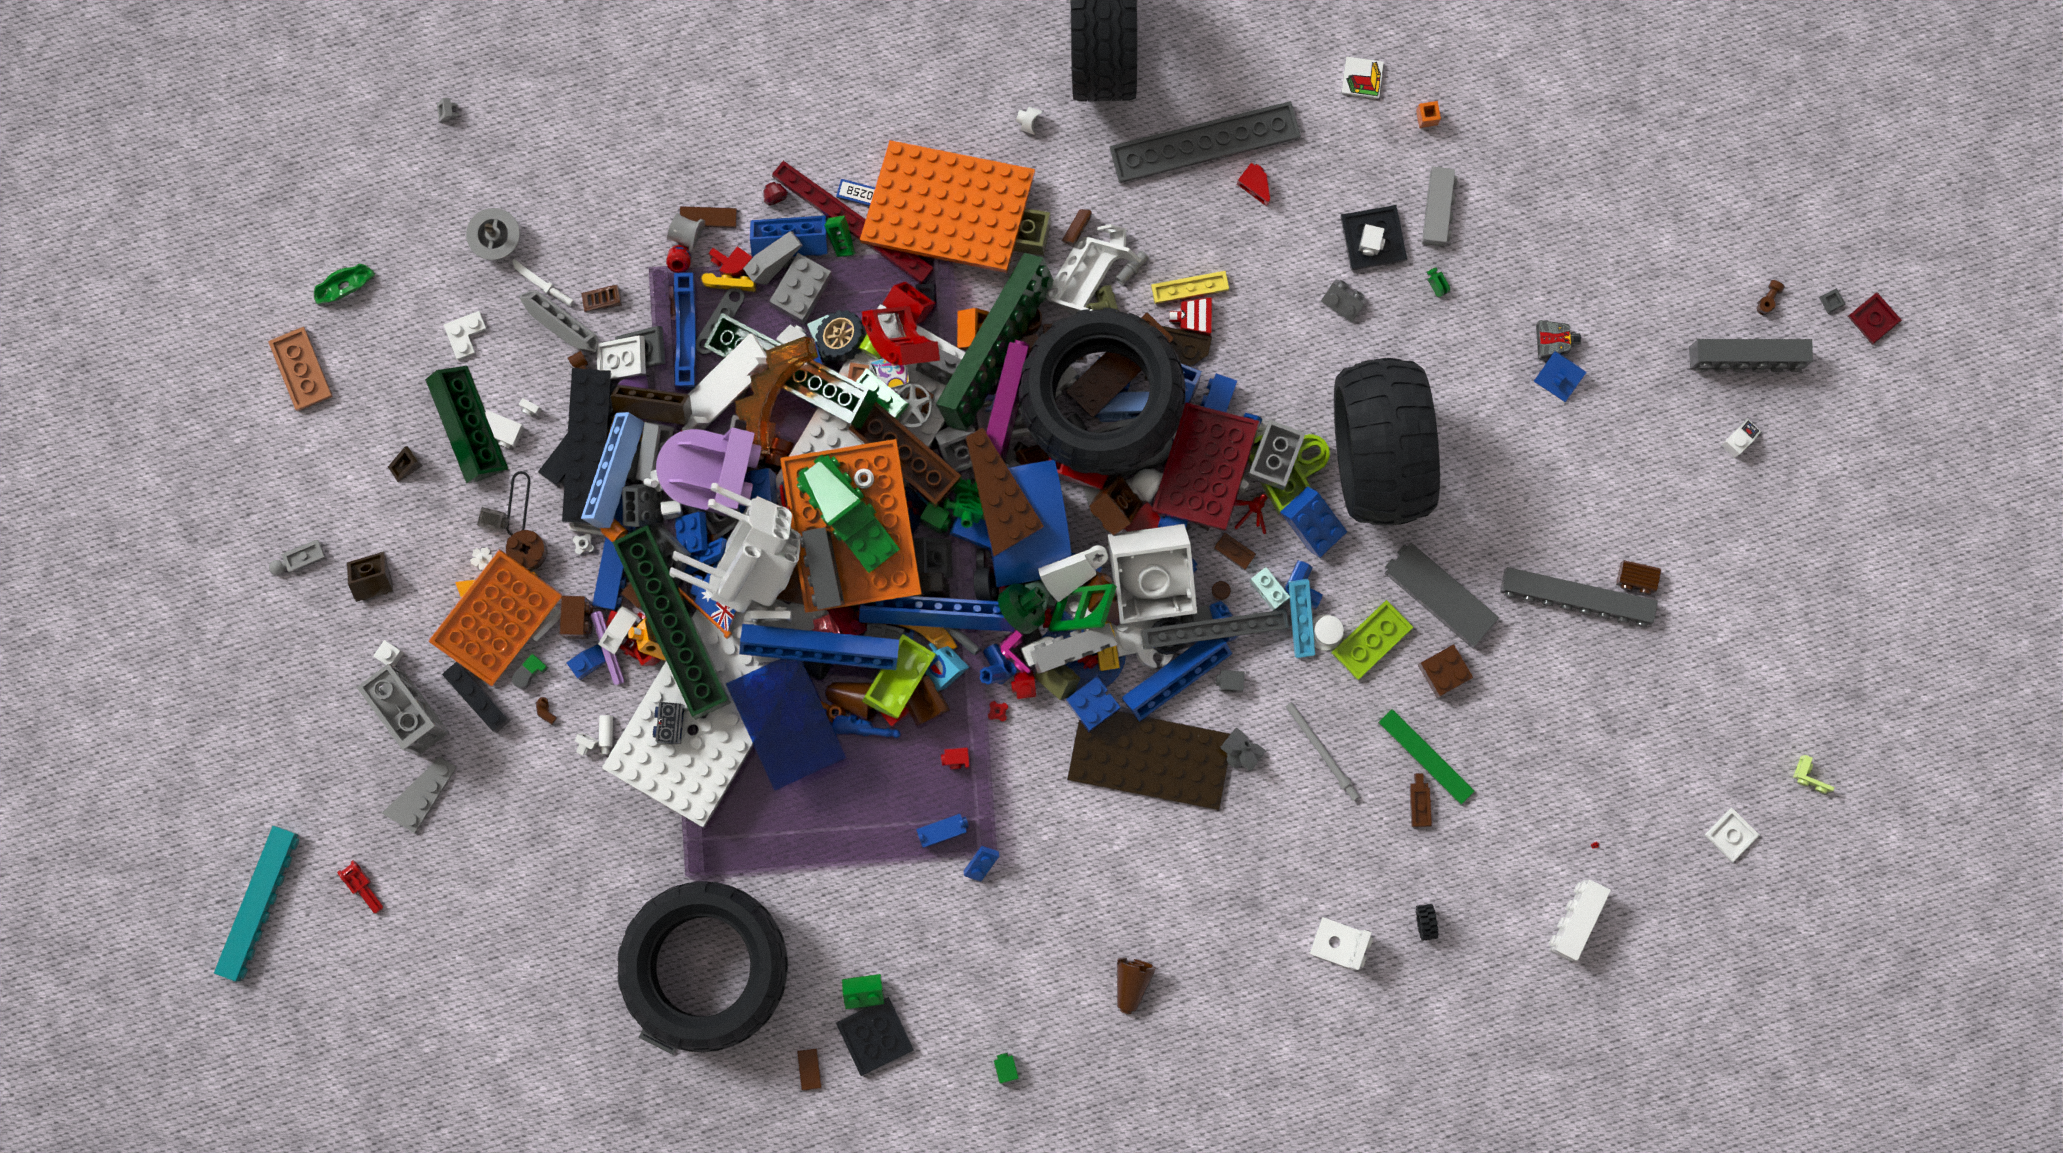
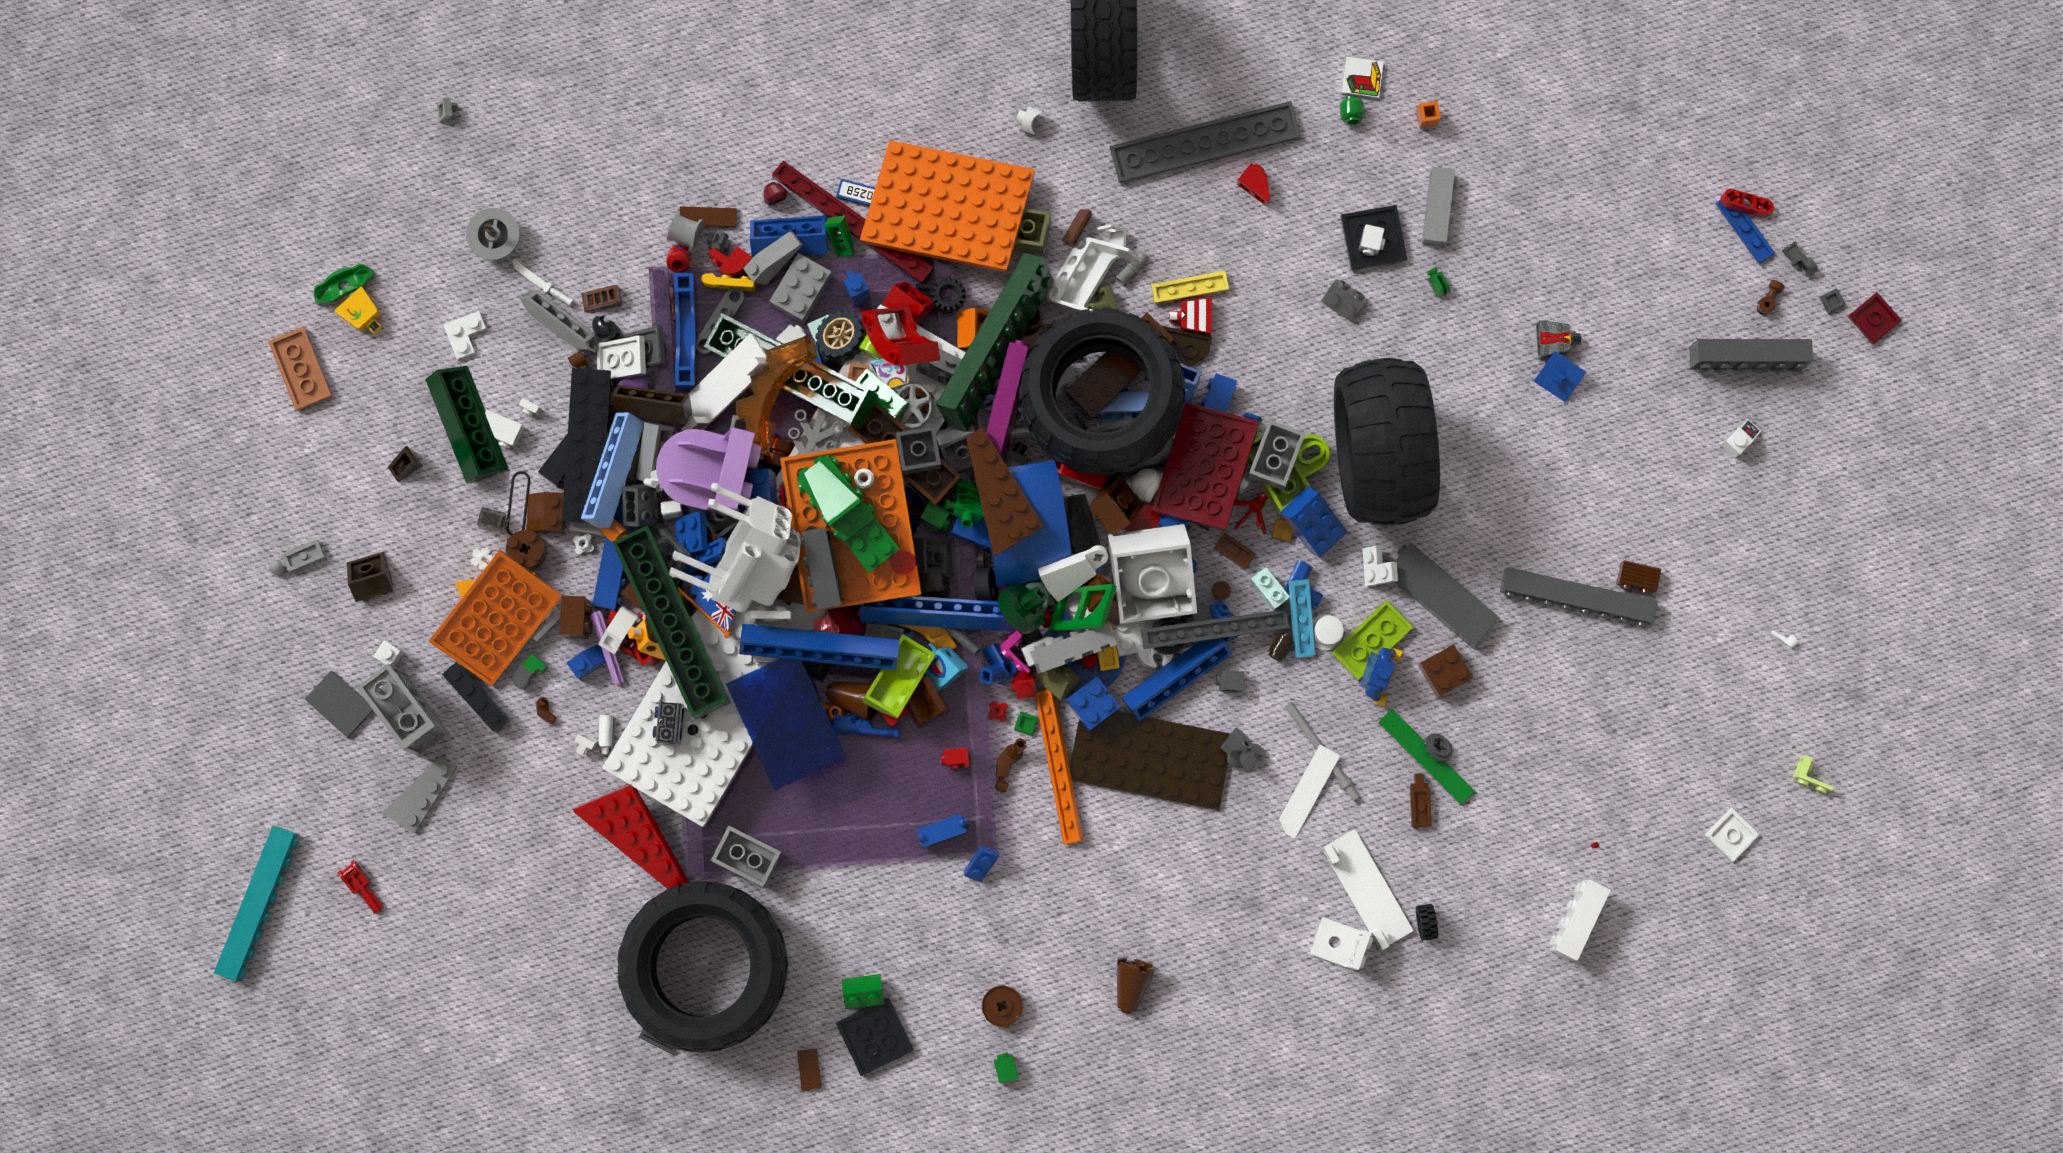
reddish brown tile [1015,445,1049,465] -> none
none -> dark grey tile [305,671,373,738]
none -> yellow torso [334,287,382,334]
none -> reddish brown slope [526,492,565,534]
none -> red wing [573,784,690,889]
none -> black hair [592,316,621,342]
none -> dark grey gear [707,231,731,253]
none -> light grey brick [711,826,782,888]
none -> light grey plant [788,408,843,455]
none -> blue brick [843,271,871,308]
none -> clear red piece [891,550,917,575]
none -> dark grey brick [896,426,942,475]
none -> black tyre [931,277,966,314]
none -> reddish brown wheel [982,985,1023,1027]
none -> reddish brown arm [995,738,1027,792]
none -> green tile [1014,711,1038,736]
none -> orange plate [1035,689,1084,845]
none -> dark grey wing [1067,494,1101,554]
none -> dark brown brick [1268,632,1294,662]
none -> pearl gold tile [1271,519,1293,542]
none -> white sticker [1279,745,1340,839]
none -> white bracket [1321,830,1413,950]
none -> green head [1339,96,1365,125]
none -> blue torso [1359,648,1404,707]
none -> white plate [1362,546,1398,586]
none -> dark grey gear [1423,733,1453,763]
none -> blue tile [1715,195,1775,264]
none -> red beam [1720,189,1774,218]
none -> white hand [1771,630,1798,649]
none -> dark grey connector [1782,241,1818,277]

